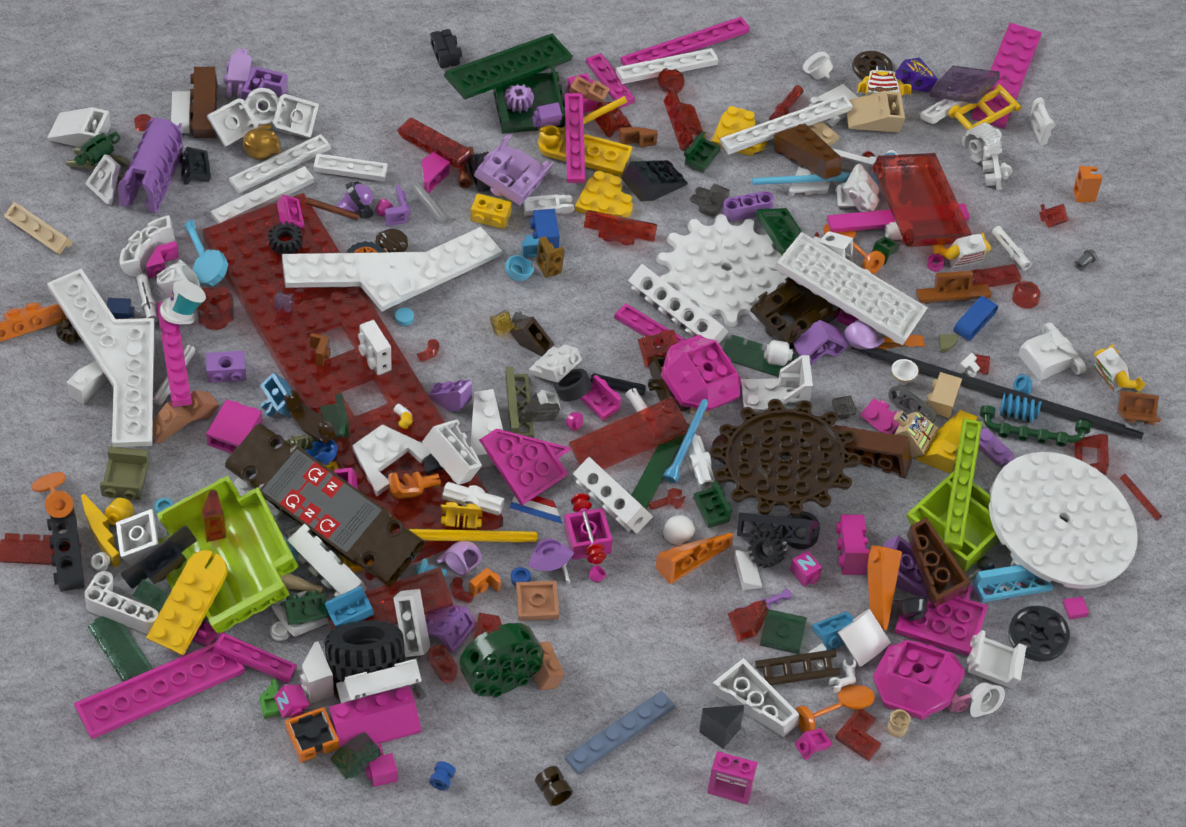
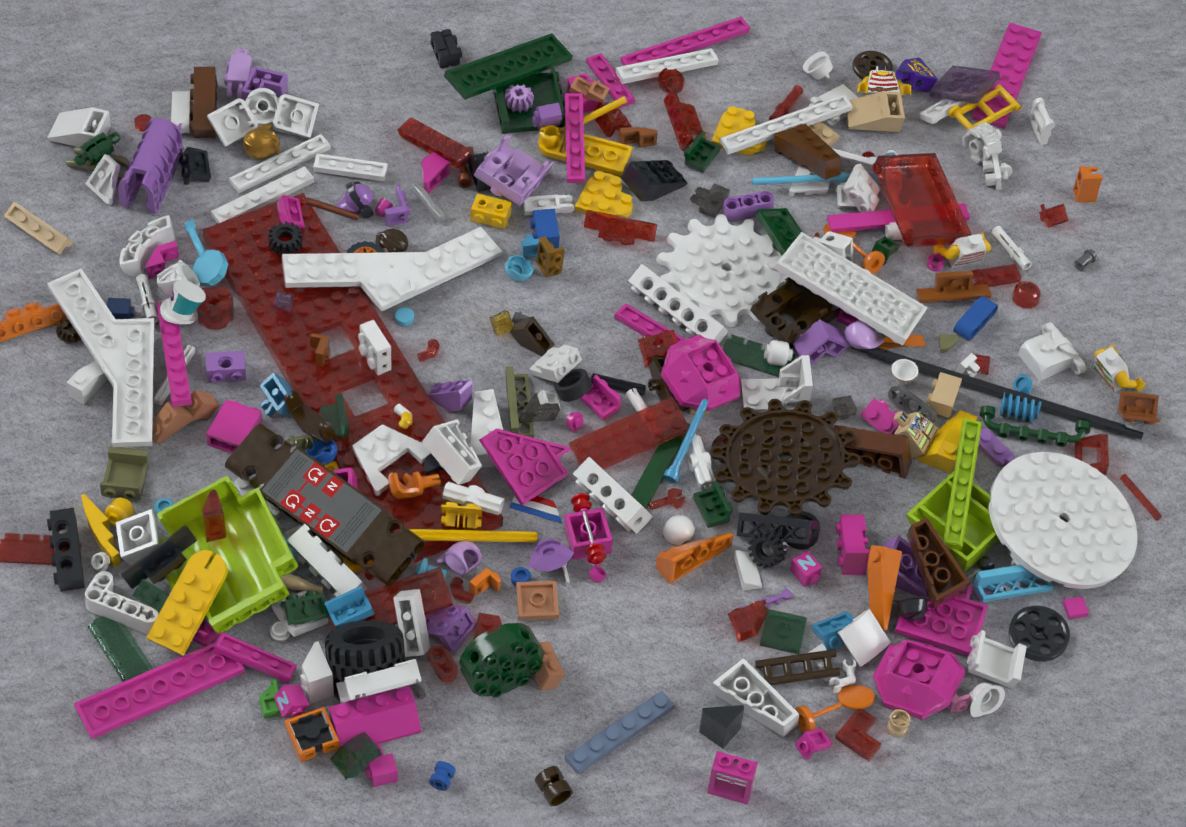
orange piece [32,472,74,518] -> none

